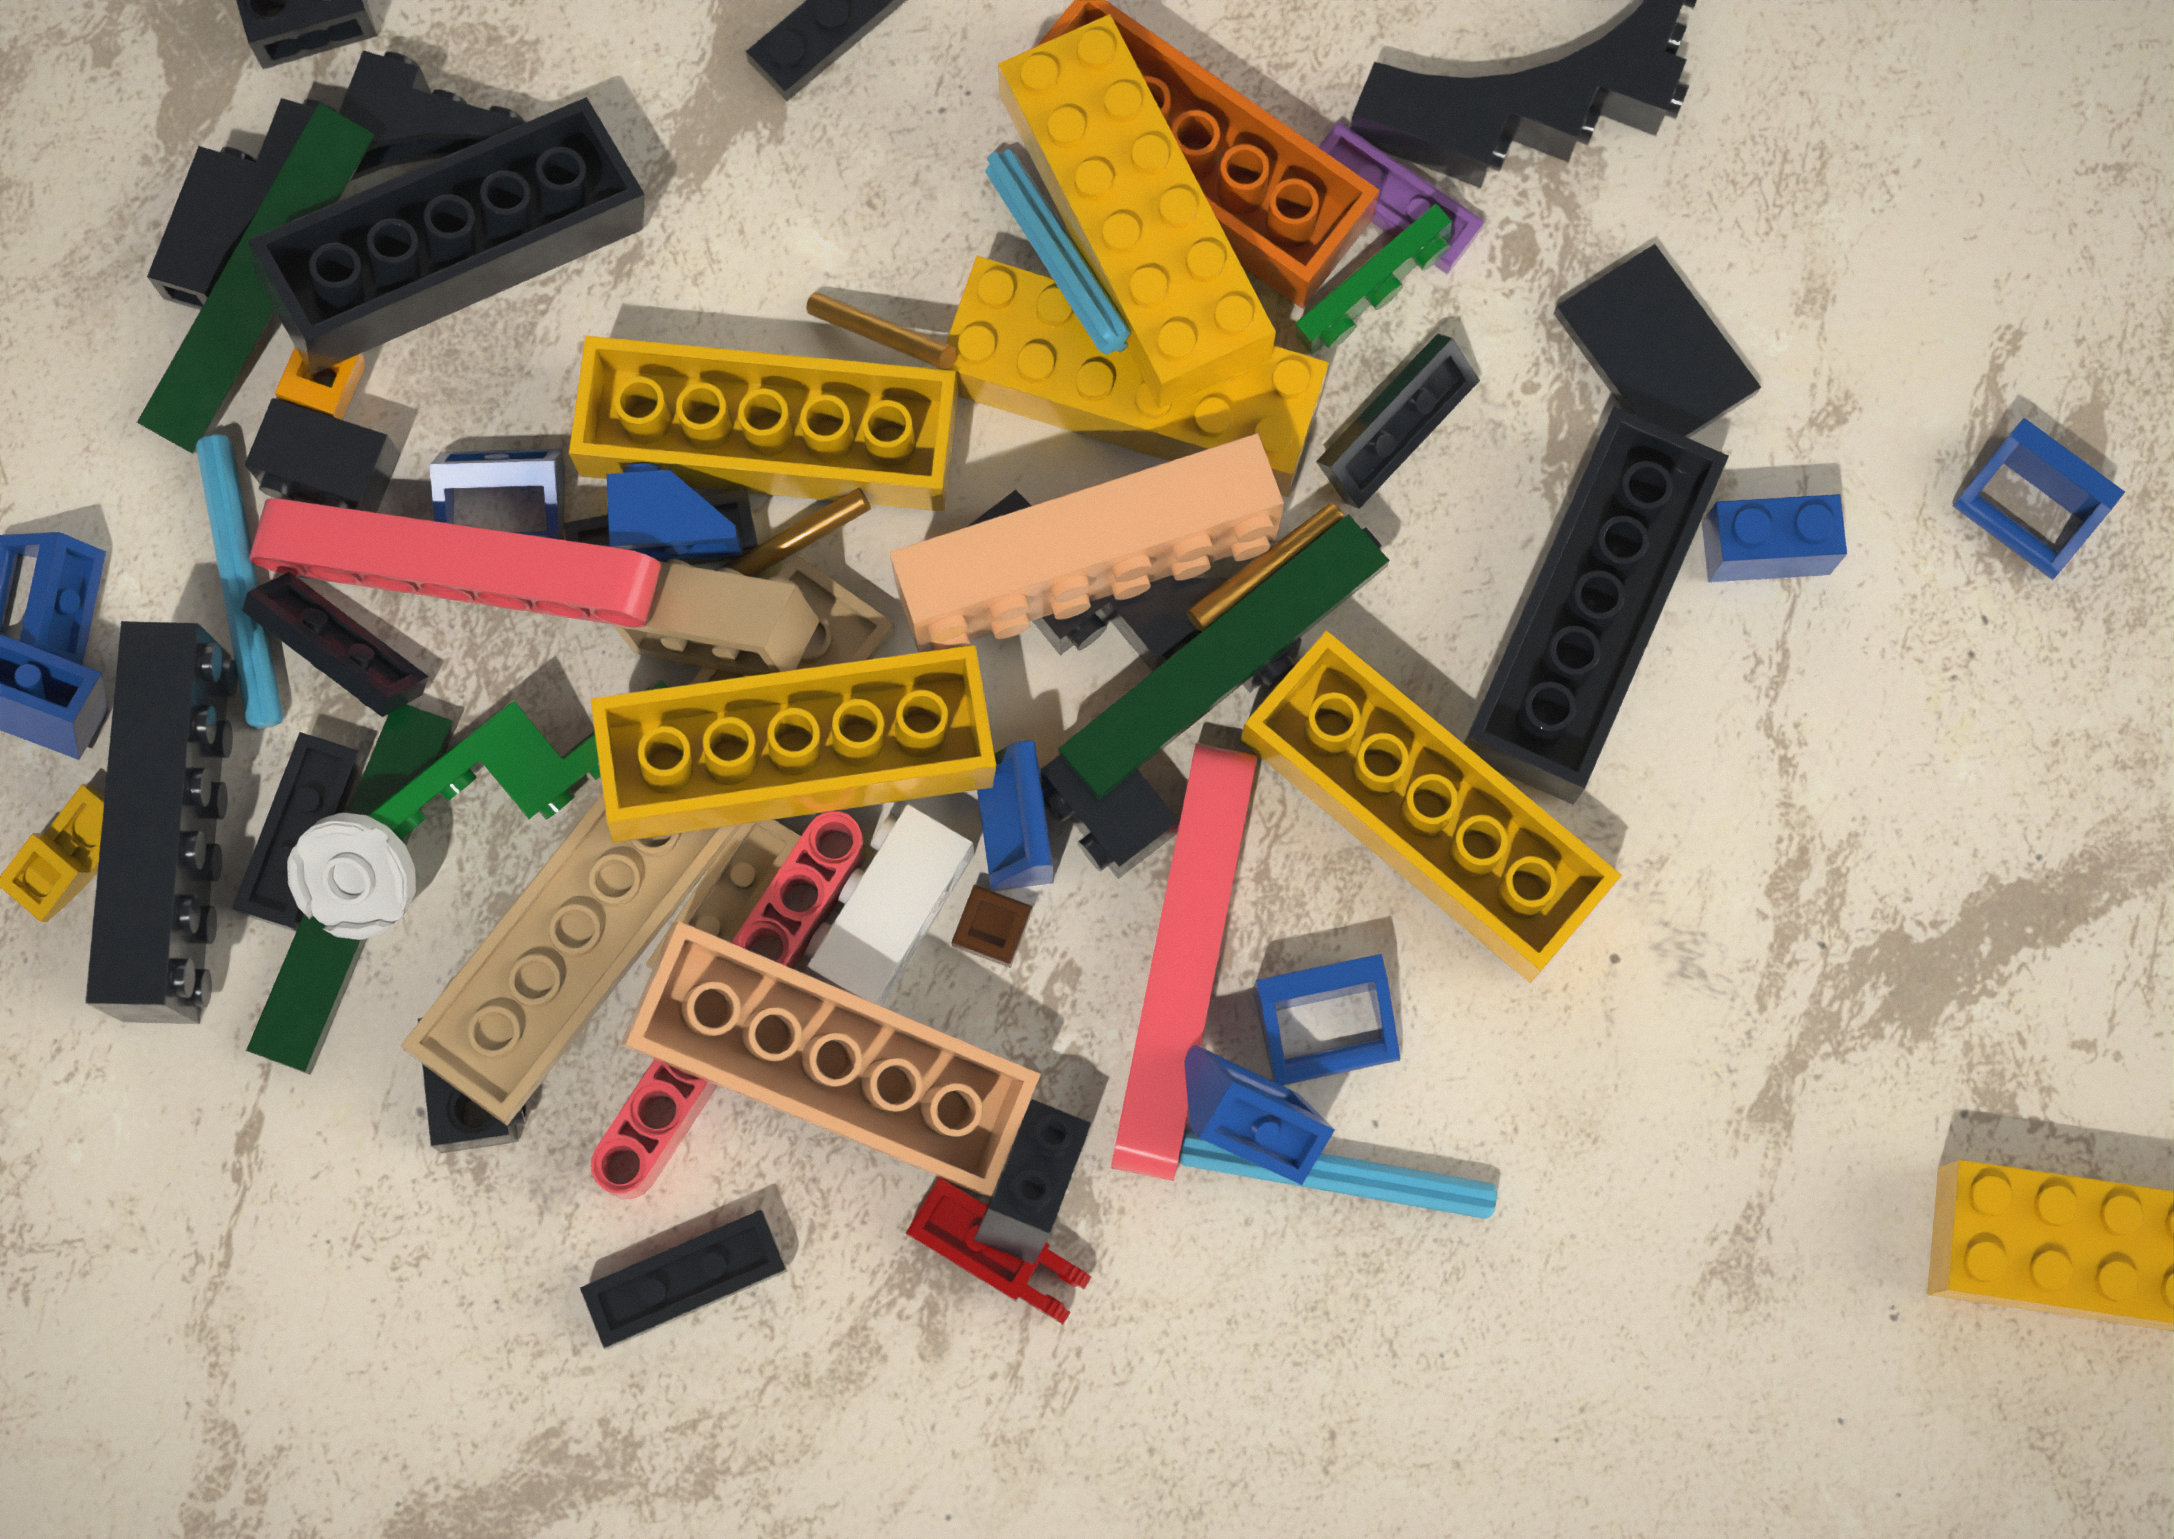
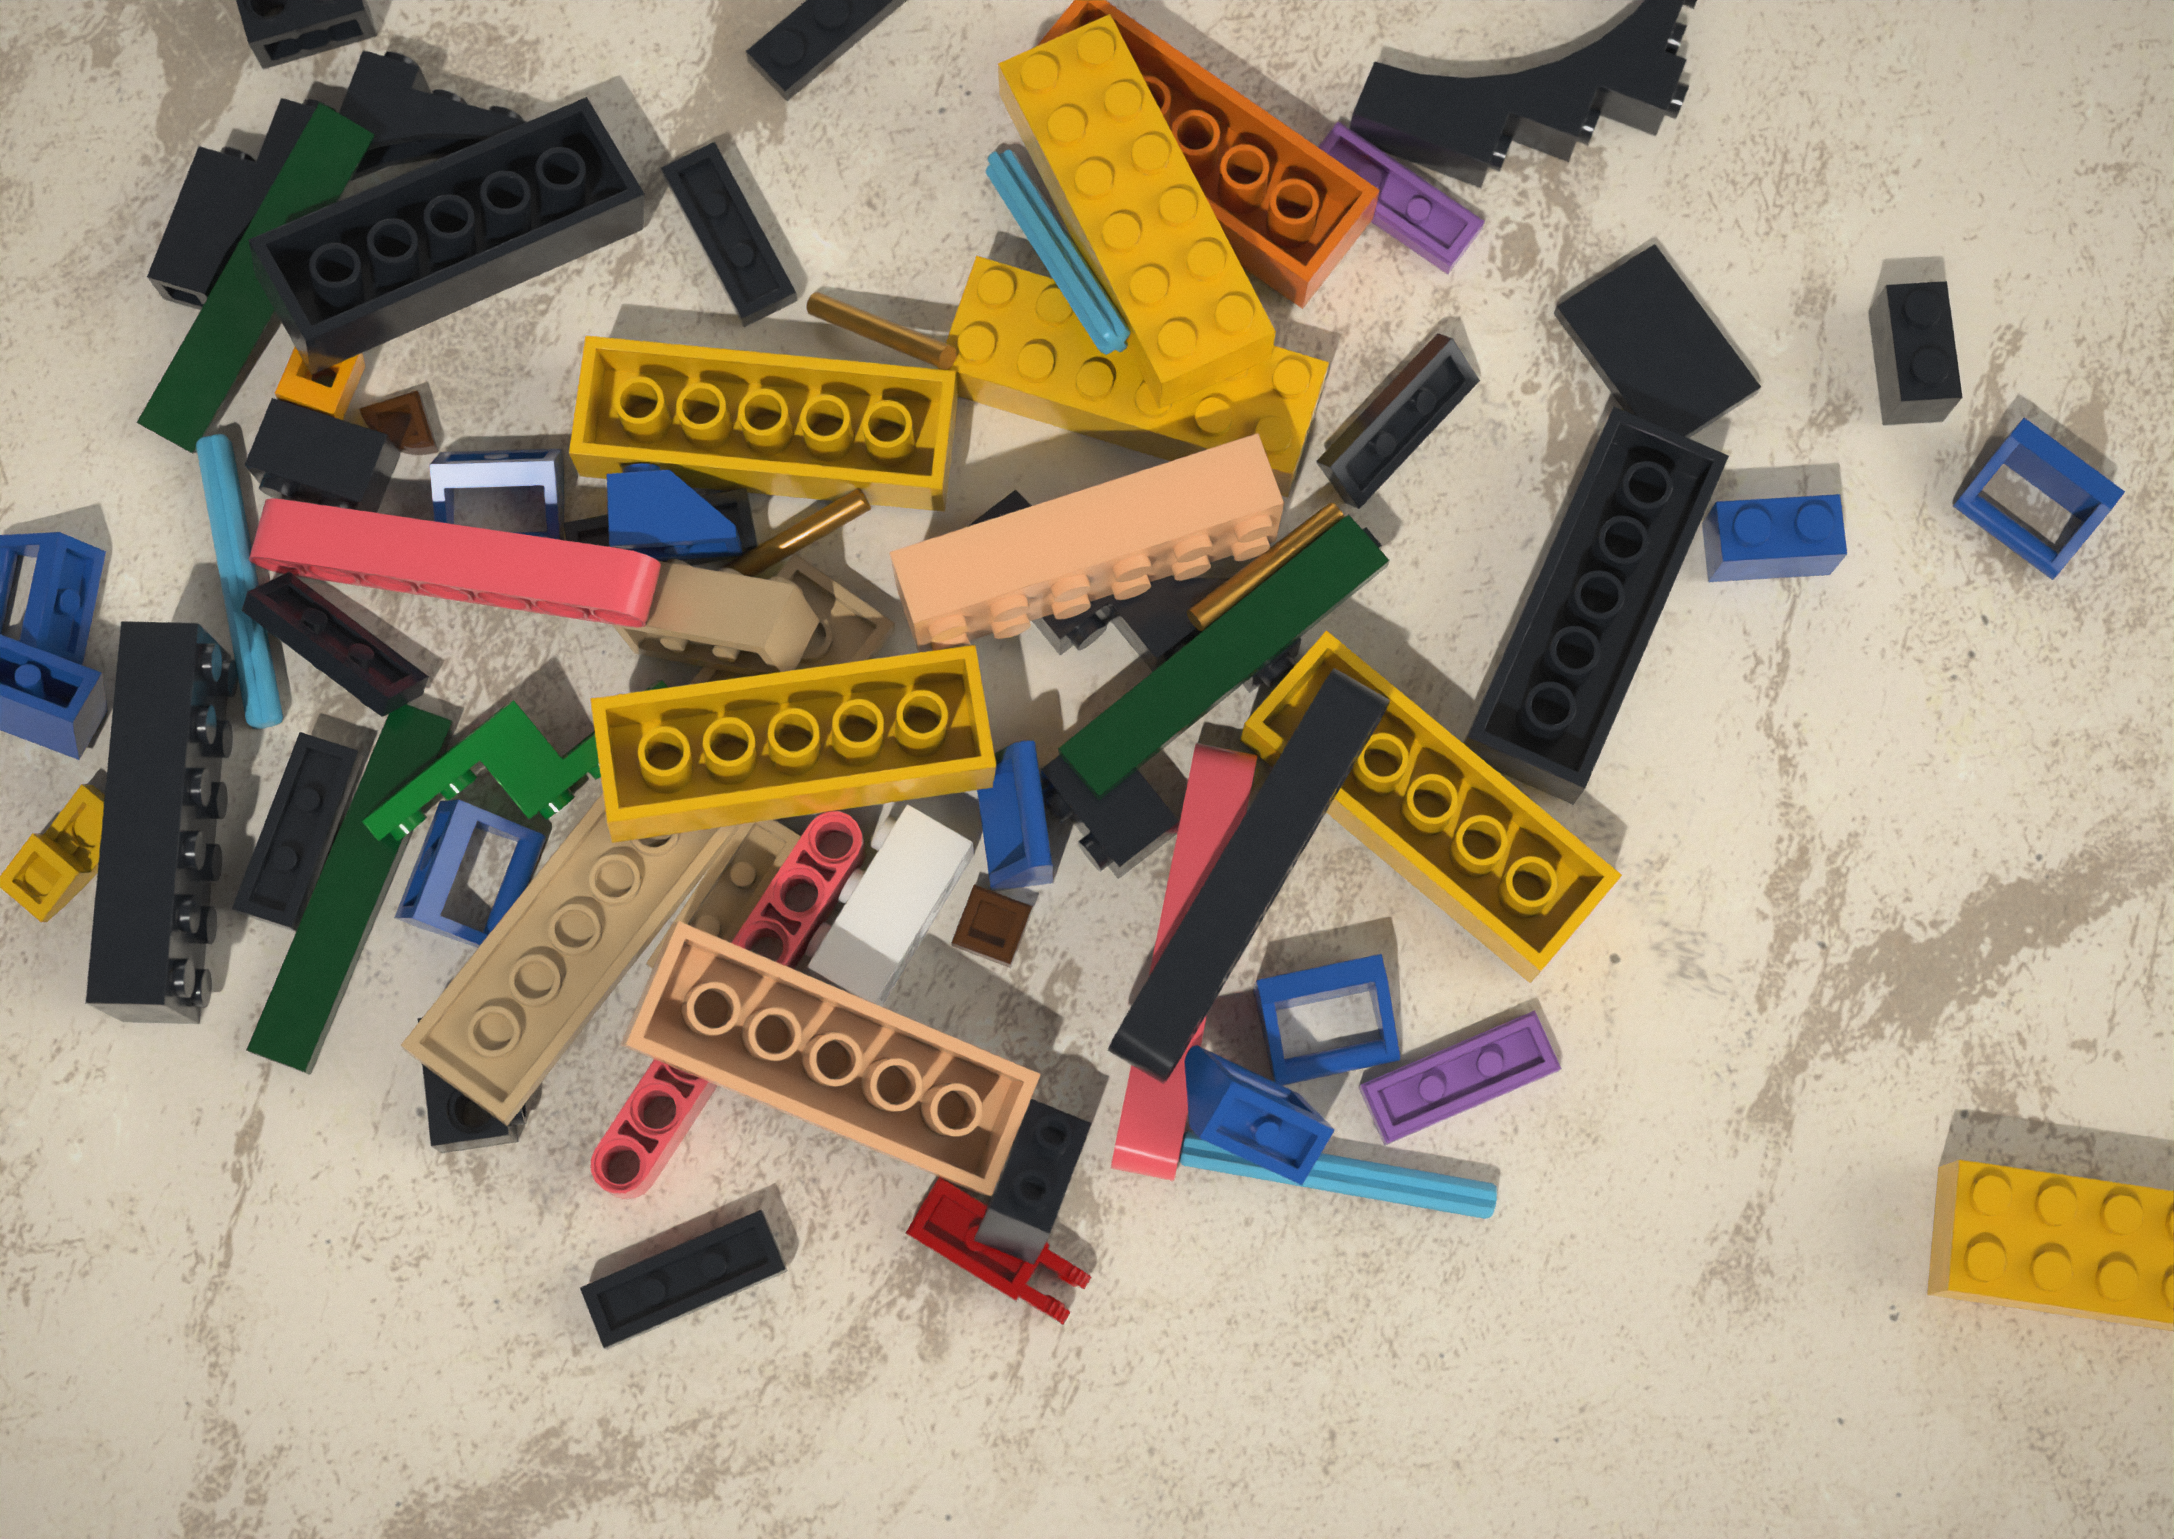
white tile [287,812,416,940] -> none
green plate [1295,204,1452,355] -> none
none -> reddish brown tile [359,390,439,455]
none -> blue tile [394,799,546,948]
none -> black plate [661,142,798,327]
none -> black beam [1108,668,1391,1084]
none -> medium lavender tile [1358,1010,1561,1146]
none -> black brick [1868,281,1963,426]

